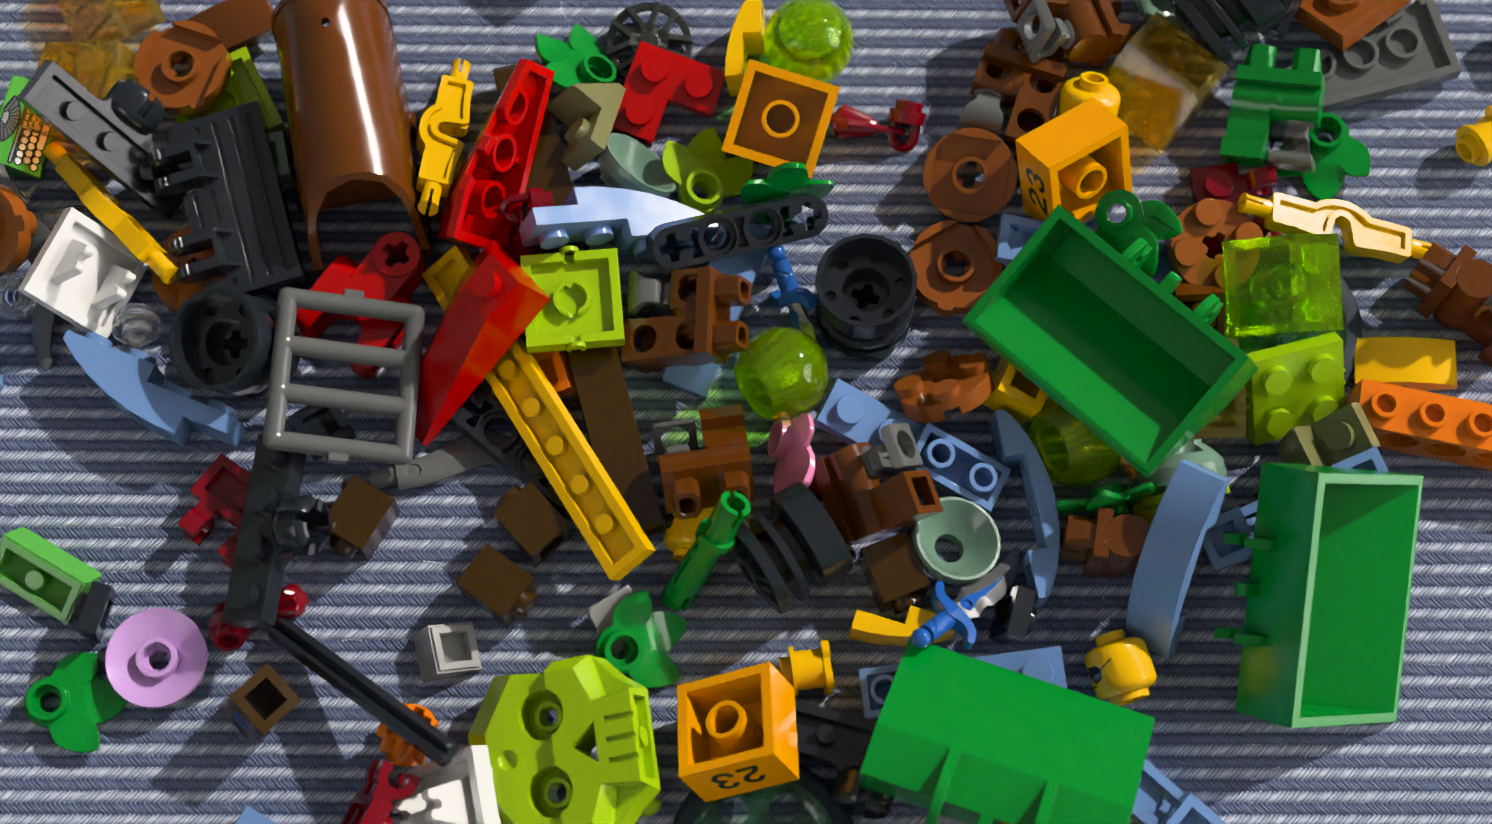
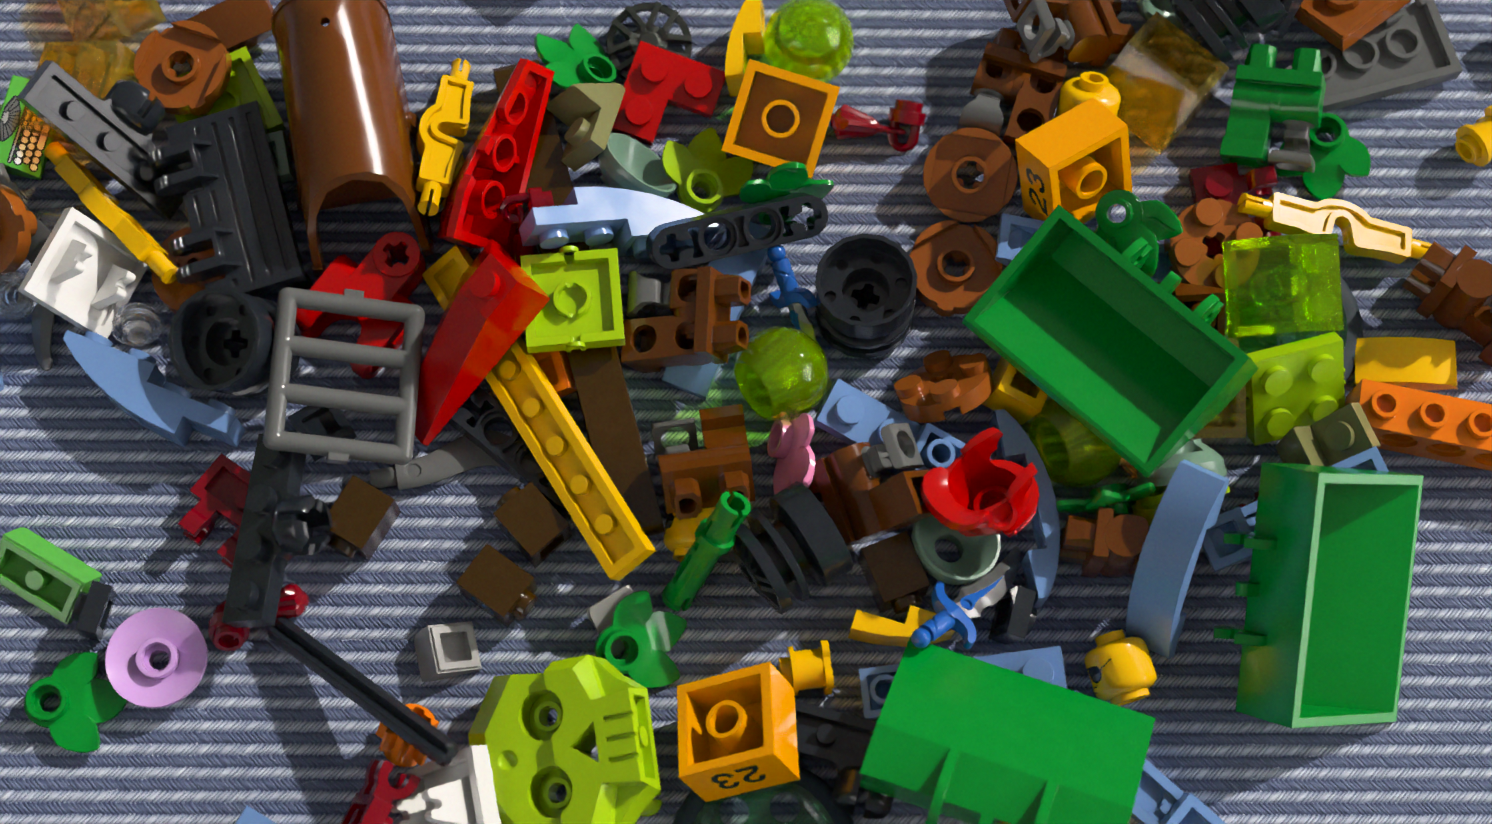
dark brown brick [218,663,302,744] -> none
none -> red helmet [920,427,1039,537]

